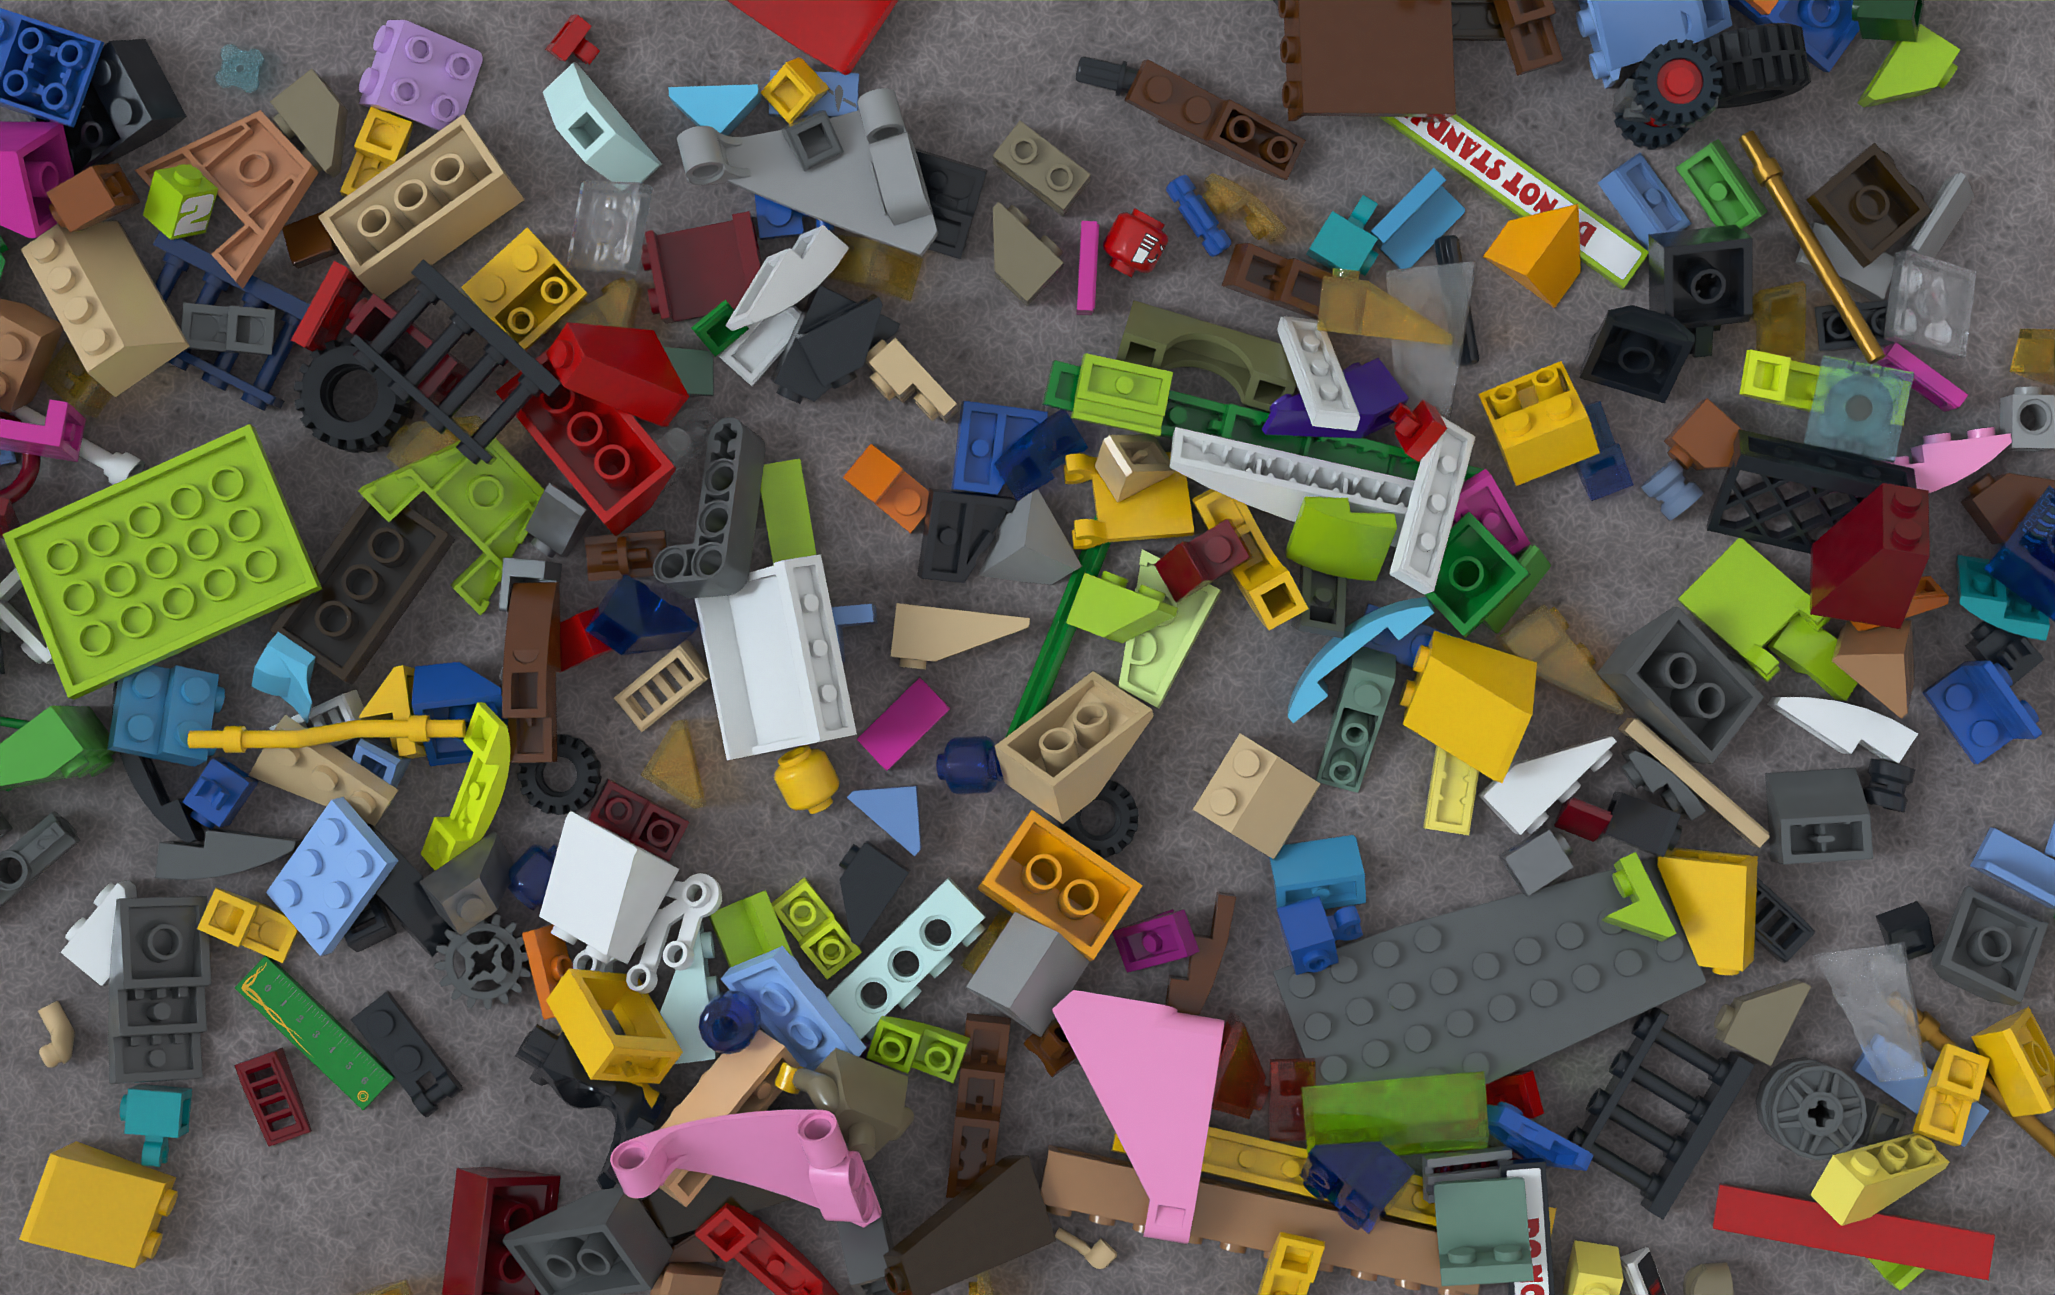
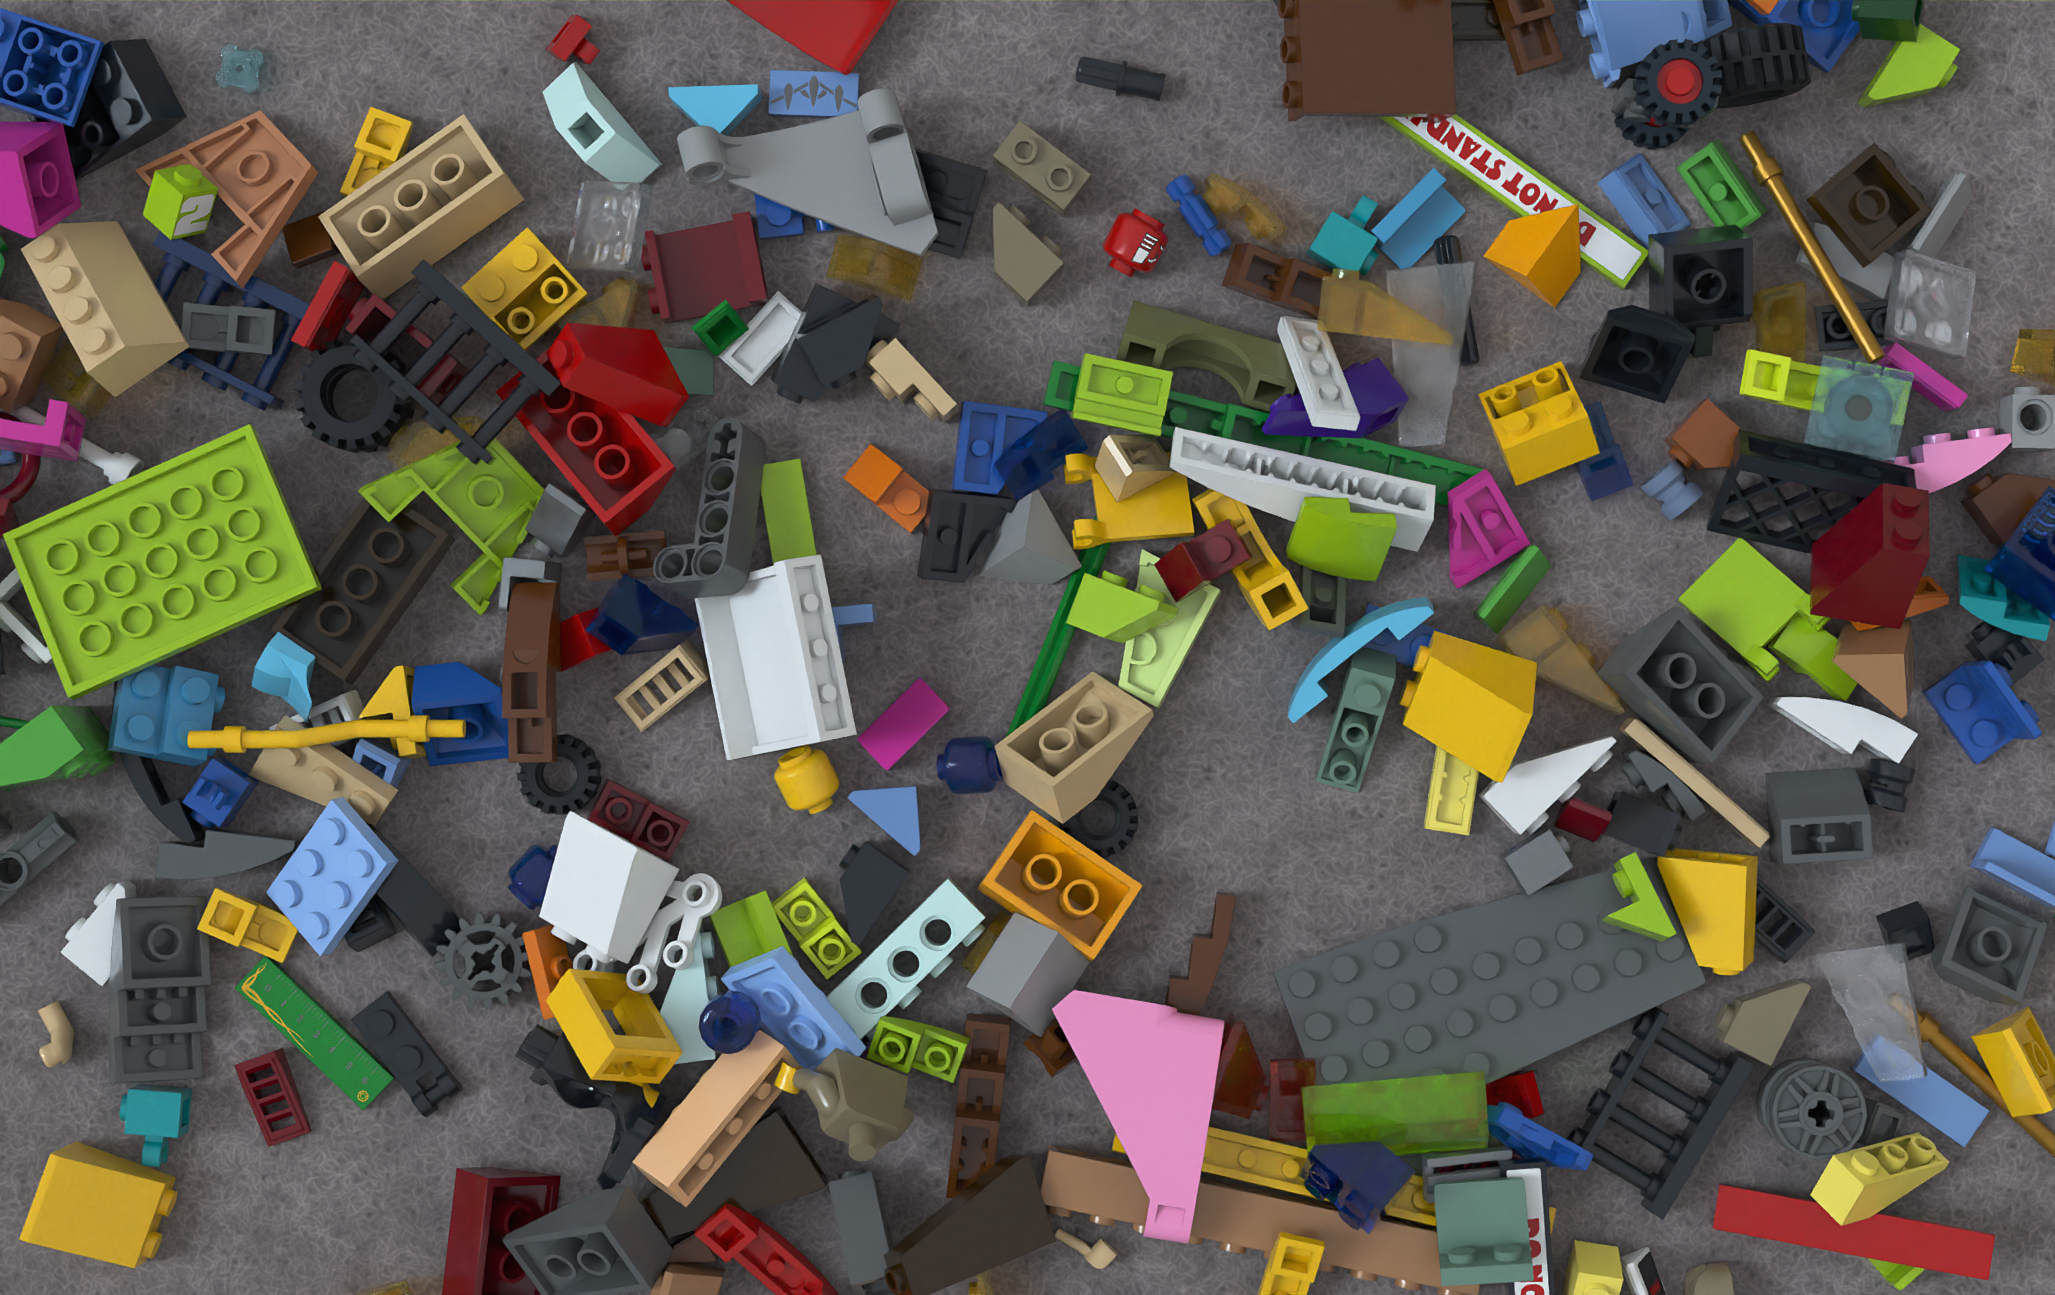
dark orange slope [46,163,140,232] -> none
dark tan slope [270,68,348,178] -> none
lavender bracket [359,20,483,131] -> none
flat silver slope [420,831,516,936] -> none
neon yellow slope [421,702,510,871] -> none
bright pink panel [610,1110,882,1228] -> none
clear yellow slope [641,719,707,809] -> none
white slope [725,225,849,331] -> none
yellow slope [760,57,829,124] -> none
dark grey slope [781,110,844,171] -> none
tan slope [890,603,1030,670] -> none
dark pink tile [1076,221,1099,315] -> none
magenta slope [1112,909,1199,973] -> none
reddish brown slope [1124,59,1306,181] -> none
tan slope [1193,733,1321,860] -> none
dark azure panel [1269,835,1366,909] -> none
blue brick [1276,896,1363,975] -> none
red tile [1389,400,1448,462] -> none
white tile [1389,416,1475,595] -> none
green slope [1425,512,1531,638] -> none
yellow slope [1912,1044,1990,1147] -> none

